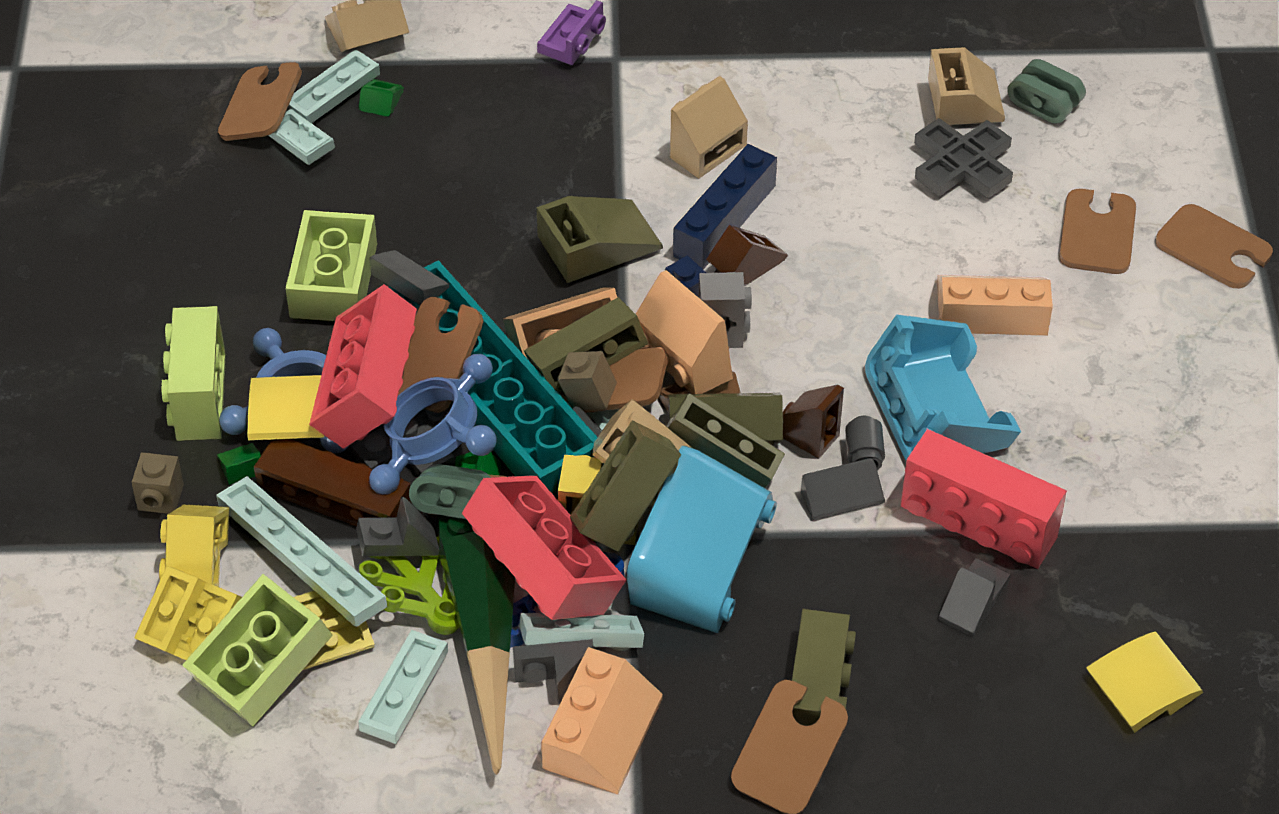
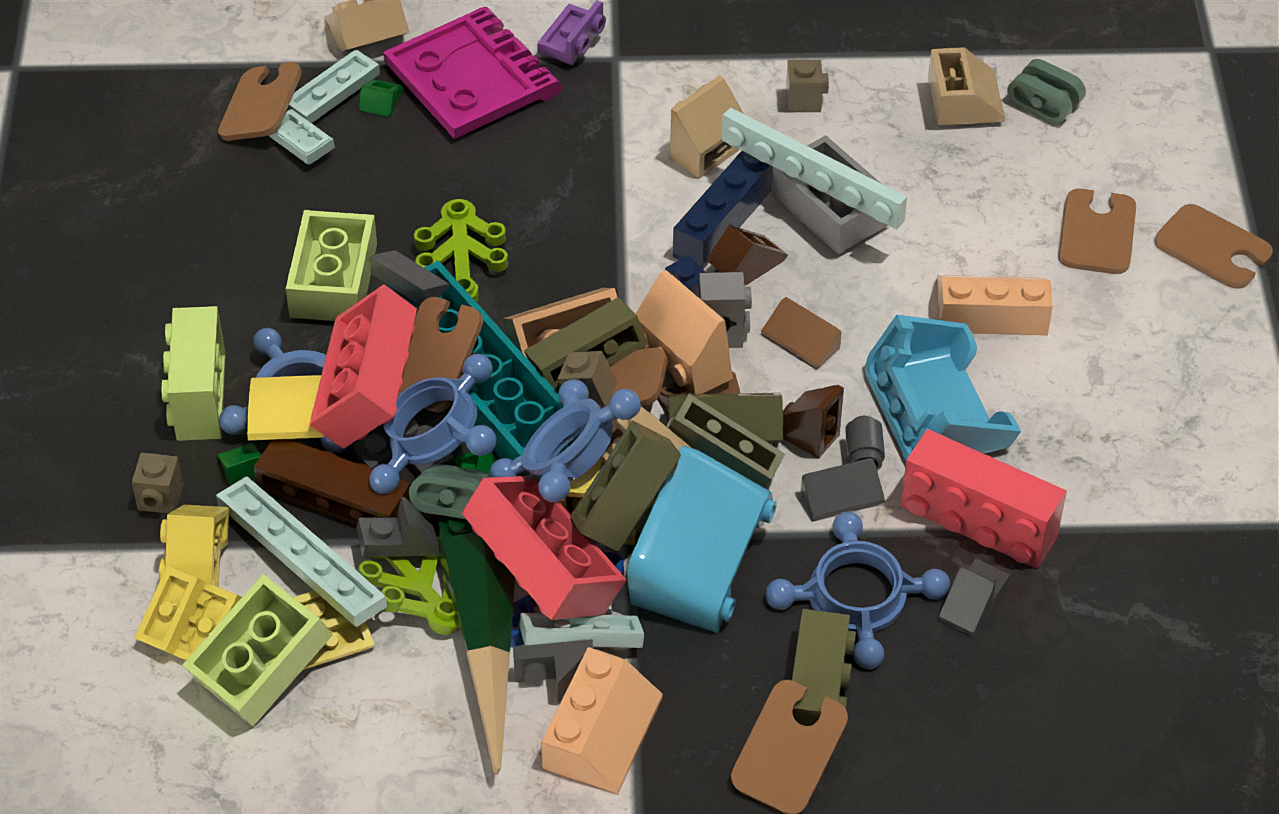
light aqua plate [358,630,448,744] -> none
olive slope [536,196,663,283] -> none
dark grey plate [914,118,1013,198] -> none
light yellow slope [1086,631,1203,733] -> none
none -> dark pink hinge [383,7,562,139]
none -> lime plant [414,199,508,303]
none -> medium blue piece [489,379,641,502]
none -> light aqua plate [722,107,907,230]
none -> medium nougat slope [761,297,842,369]
none -> medium blue piece [765,512,951,670]
none -> light grey brick [771,135,888,254]
none -> dark tan brick [786,59,829,112]

